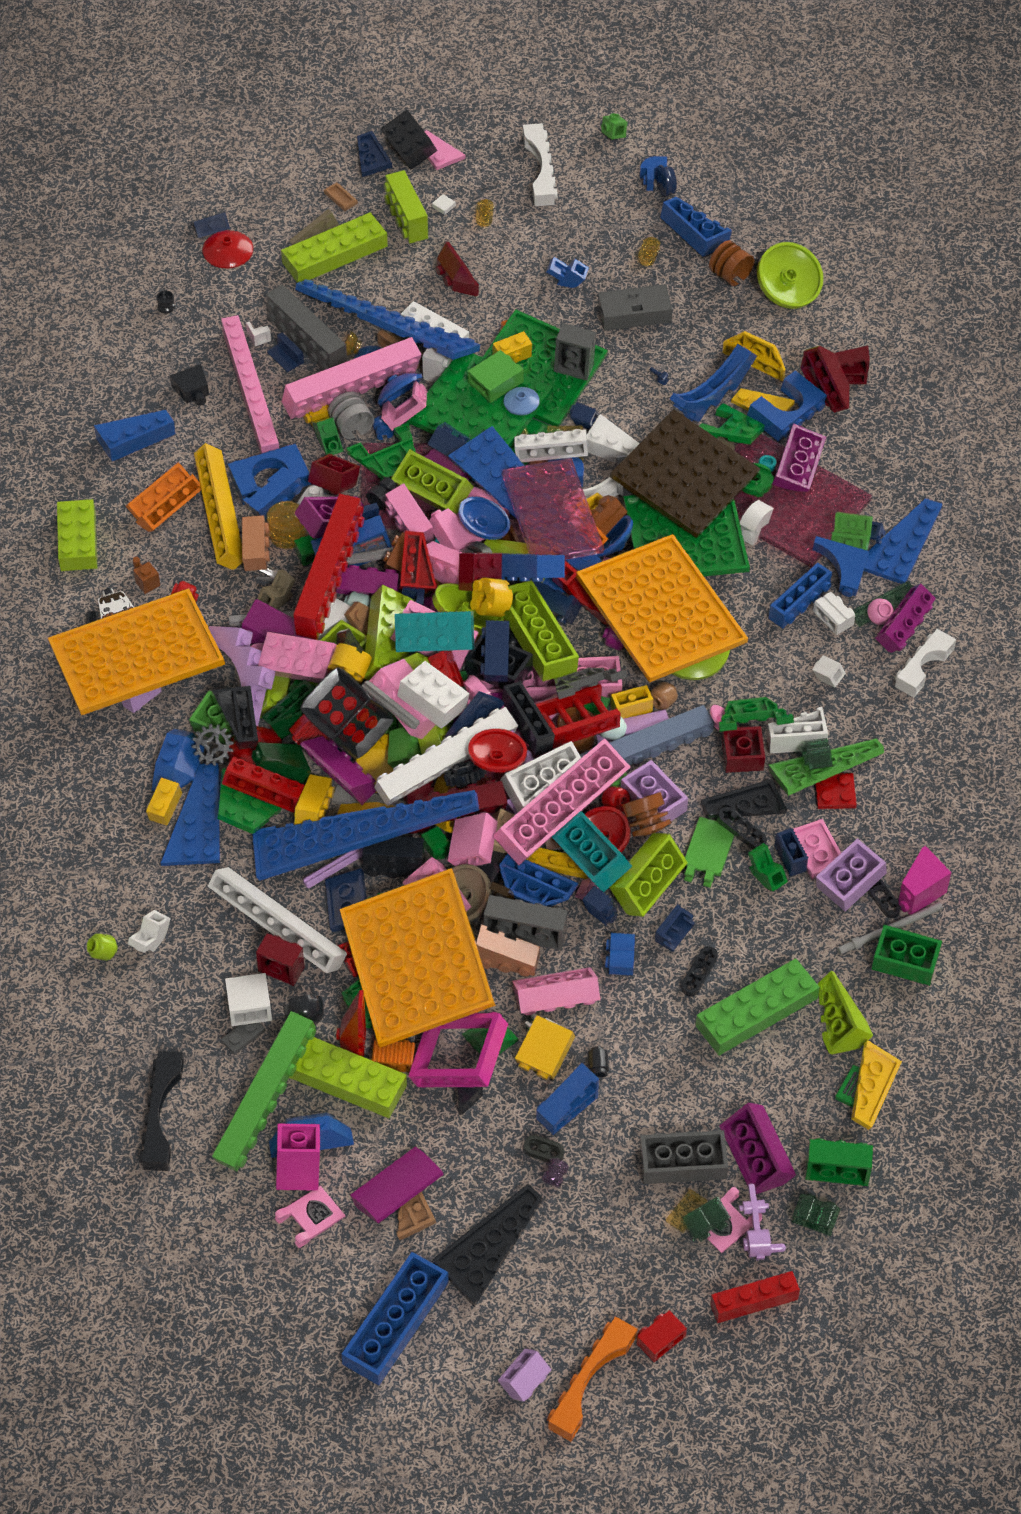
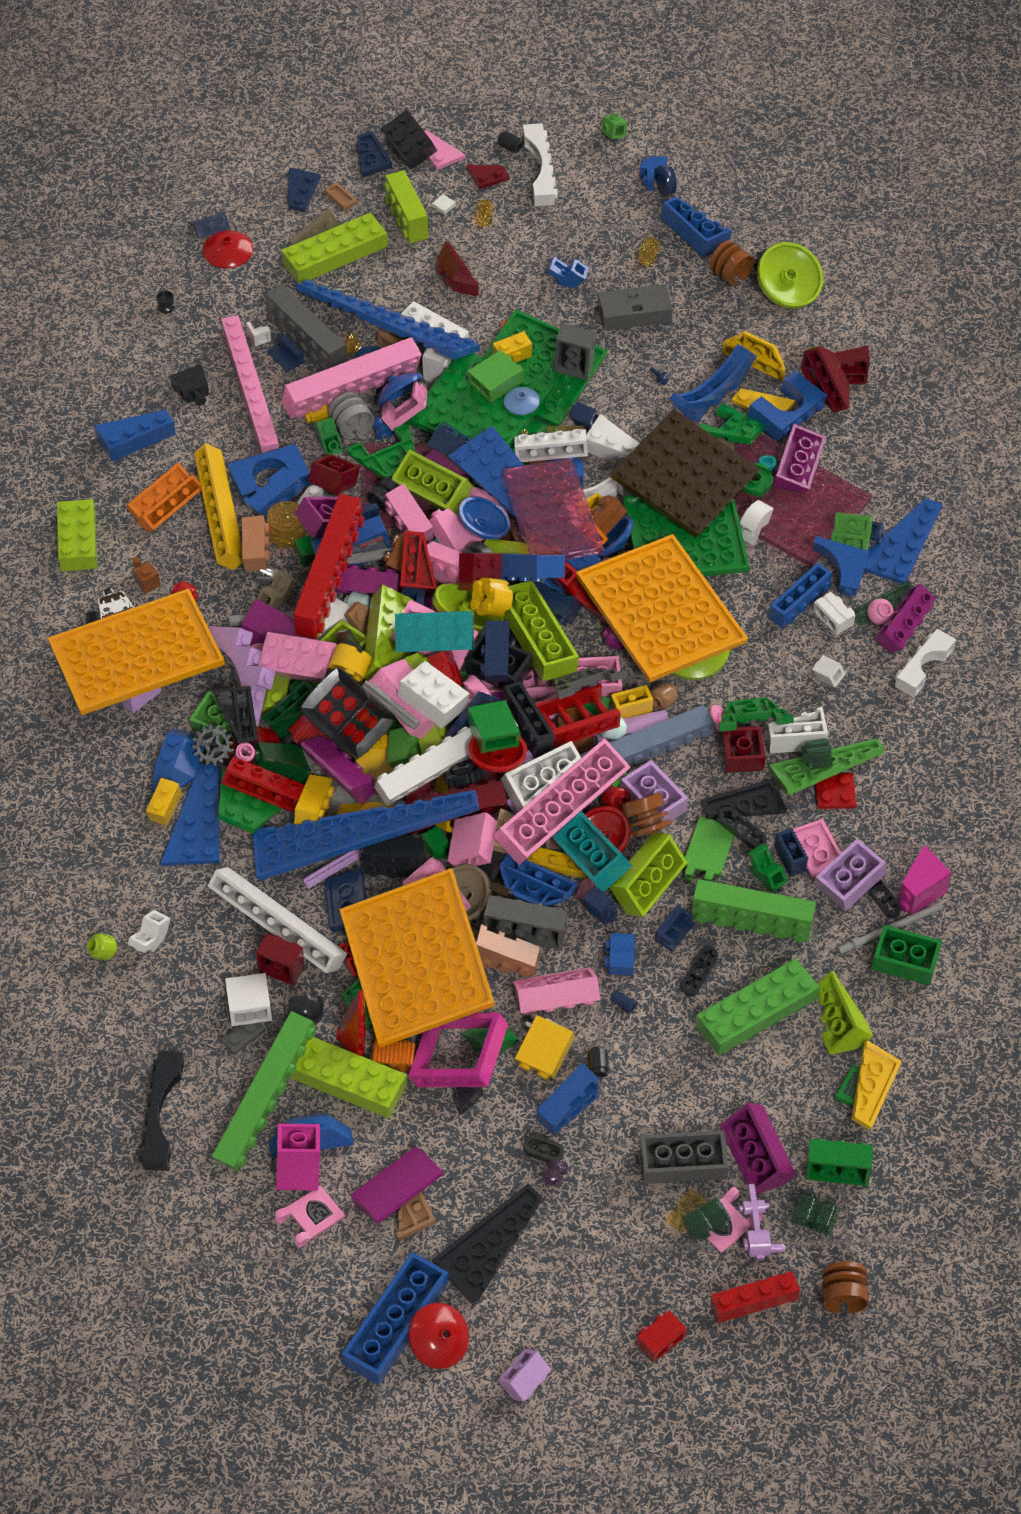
orange arch [547,1316,638,1442] -> none
none -> bright pink cone [234,743,255,762]
none -> dark blue wing [288,167,321,212]
none -> red dish [408,1303,469,1369]
none -> dark red wing [466,164,509,190]
none -> green brick [467,700,520,753]
none -> black brick [498,131,523,153]
none -> dark blue pin [610,990,637,1013]
none -> bright green brick [692,879,816,942]
none -> dark orange wheel [822,1261,869,1313]

